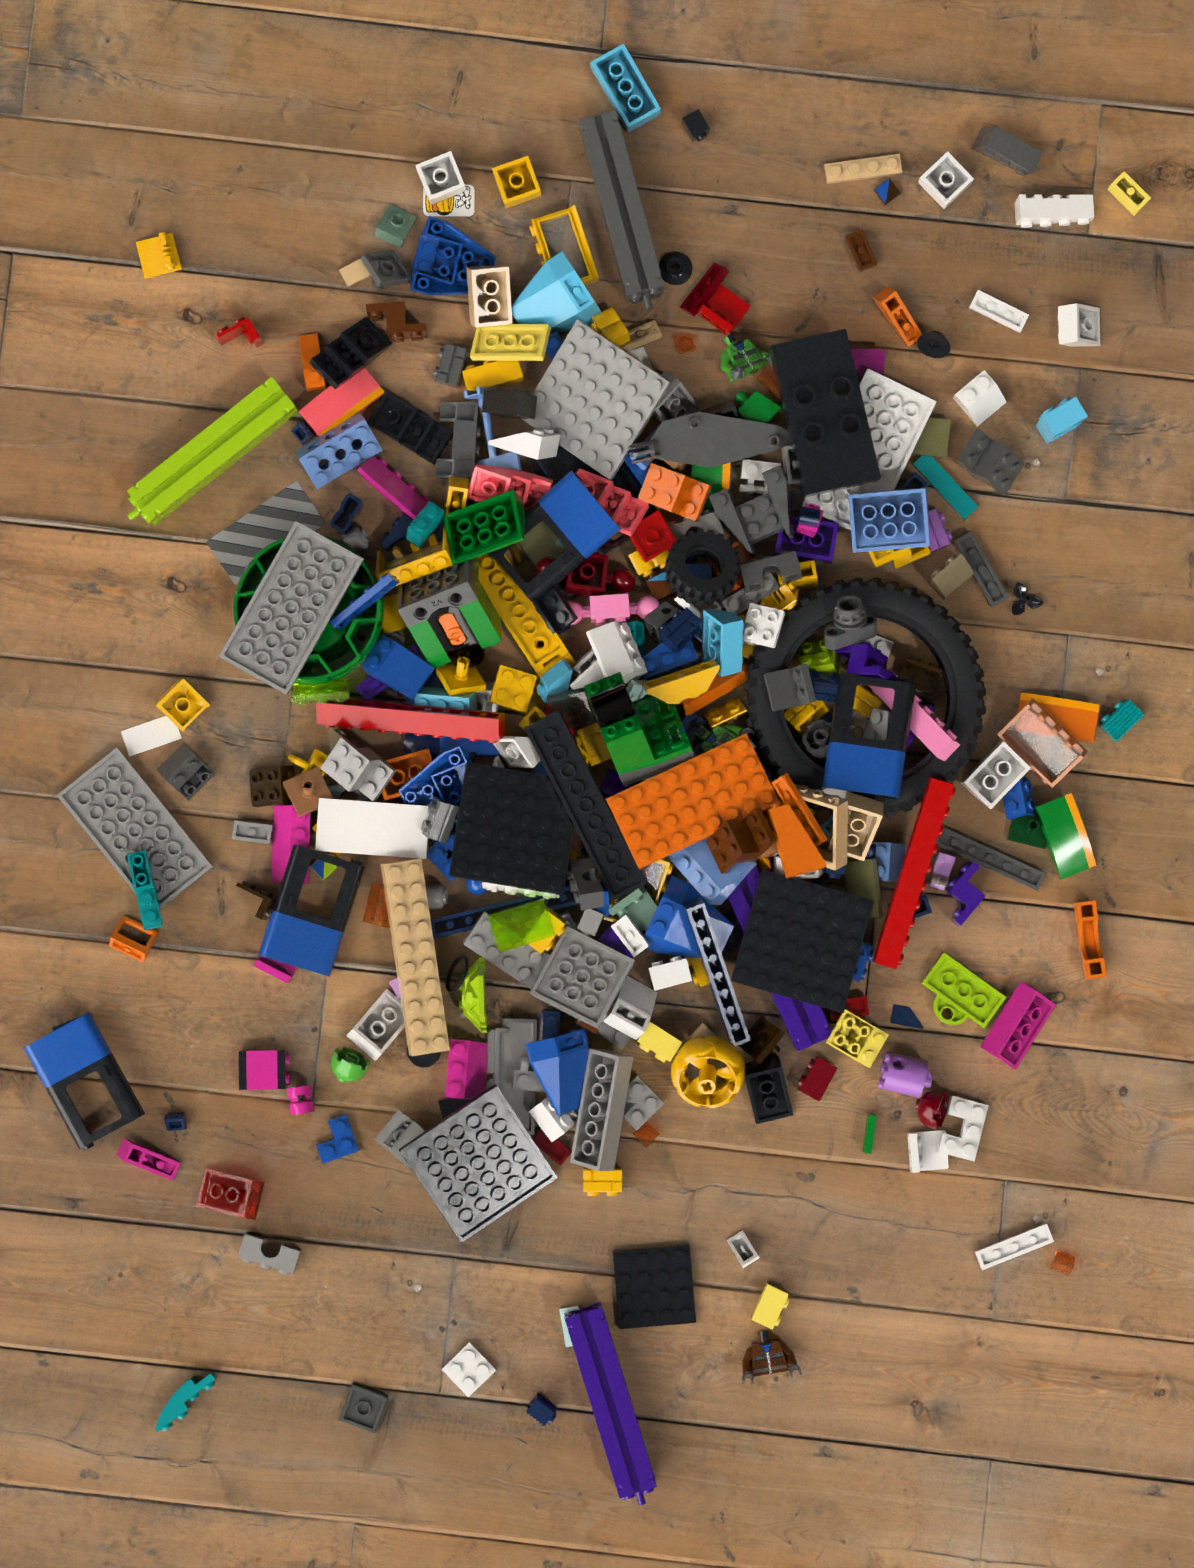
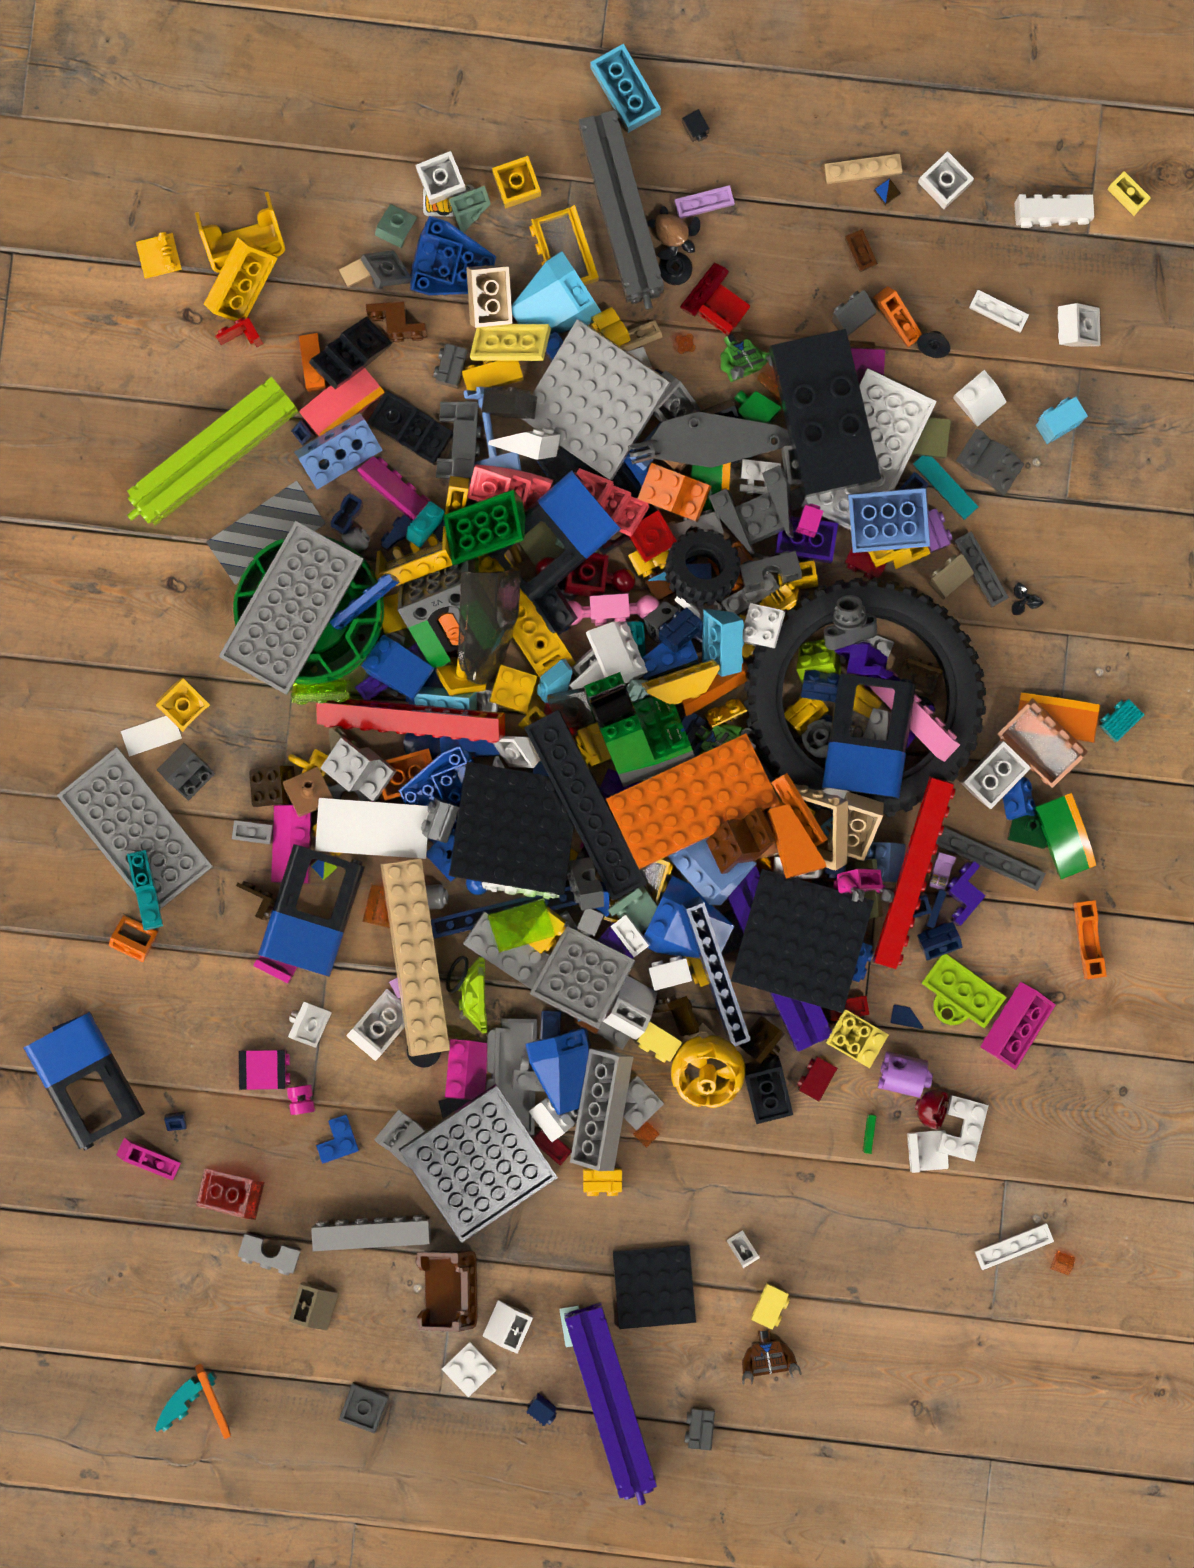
bright green cylinder [330,1047,370,1083] -> none
dark grey bracket [764,663,816,711] -> none
dark blue slope [798,507,821,528] -> none
dark grey wedge [971,125,1043,176] -> none
none -> yellow windscreen [195,192,285,273]
none -> orange tile [195,1364,231,1439]
none -> yellow slope [204,237,278,322]
none -> white tile [288,1002,332,1048]
none -> dark tan slope [289,1282,339,1330]
none -> light grey brick [311,1215,431,1251]
none -> reddish brown windscreen [416,1251,478,1332]
none -> sand green wing [448,186,491,233]
none -> clear smoke windscreen [458,566,521,684]
none -> white slope [483,1300,533,1354]
none -> animal [647,206,701,260]
none -> dark brown bracket [653,995,699,1036]
none -> lavender plate [675,185,735,219]
none -> dark grey brick [684,1407,715,1450]
none -> dark grey slope [831,290,877,336]
none -> dark pink torso [834,869,894,902]
none -> dark red brick [844,548,887,580]
none -> dark blue brick [917,922,963,961]
none -> dark blue tile [925,889,946,928]

